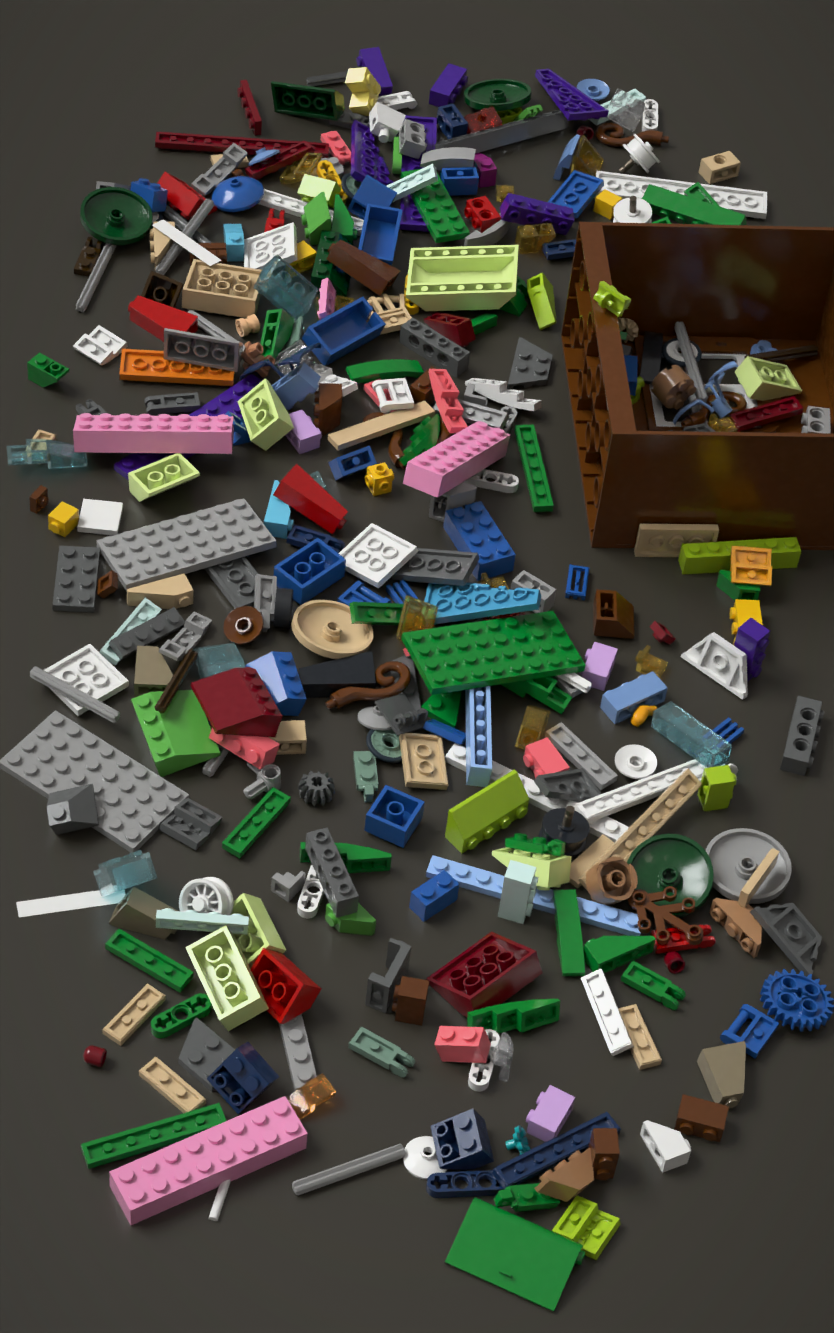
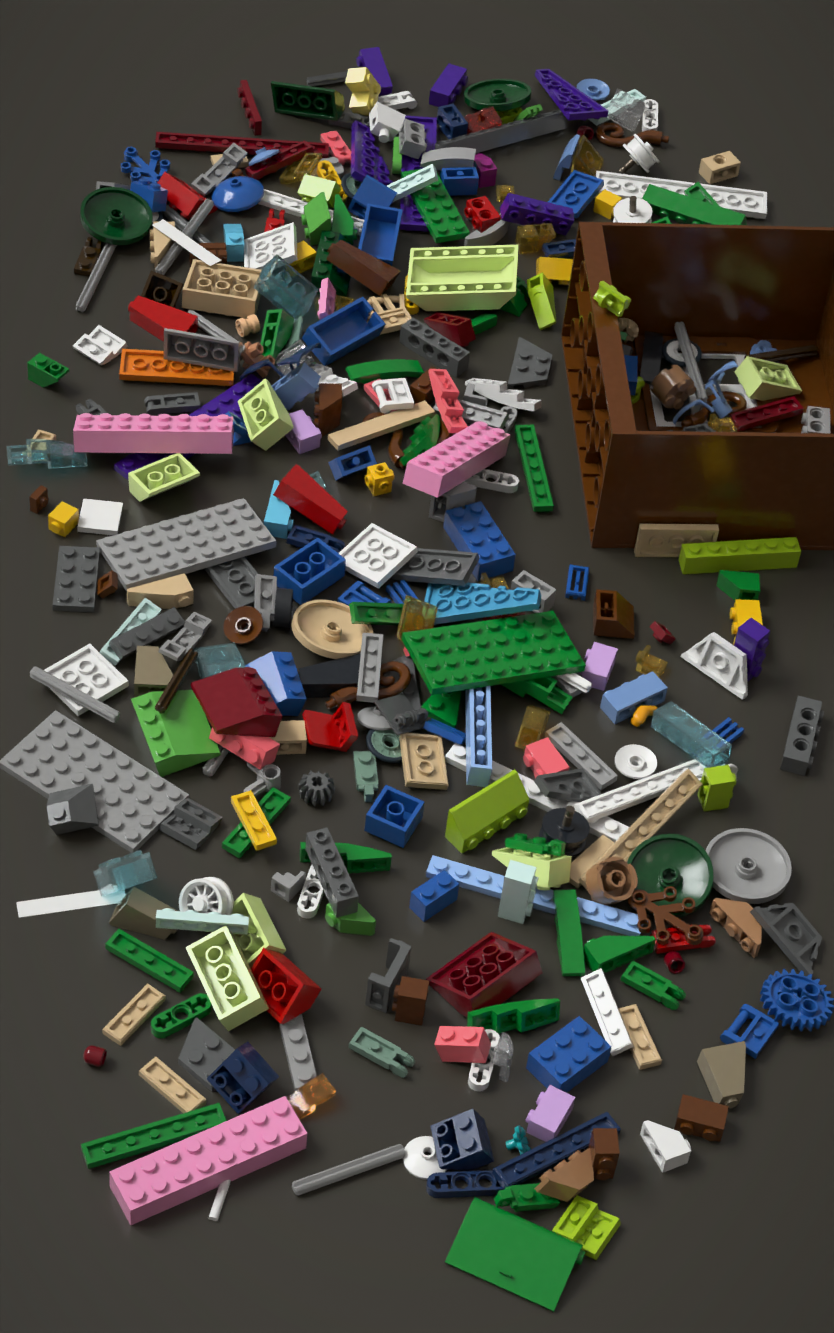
light orange slope [730,546,772,586] -> none
tan tile [738,848,780,908] -> none
none -> blue plant [121,147,170,184]
none -> yellow plate [231,790,277,851]
none -> red bracket [302,702,358,752]
none -> light grey plate [356,633,383,703]
none -> blue brick [526,1016,612,1093]
none -> yellow slope [536,257,573,285]

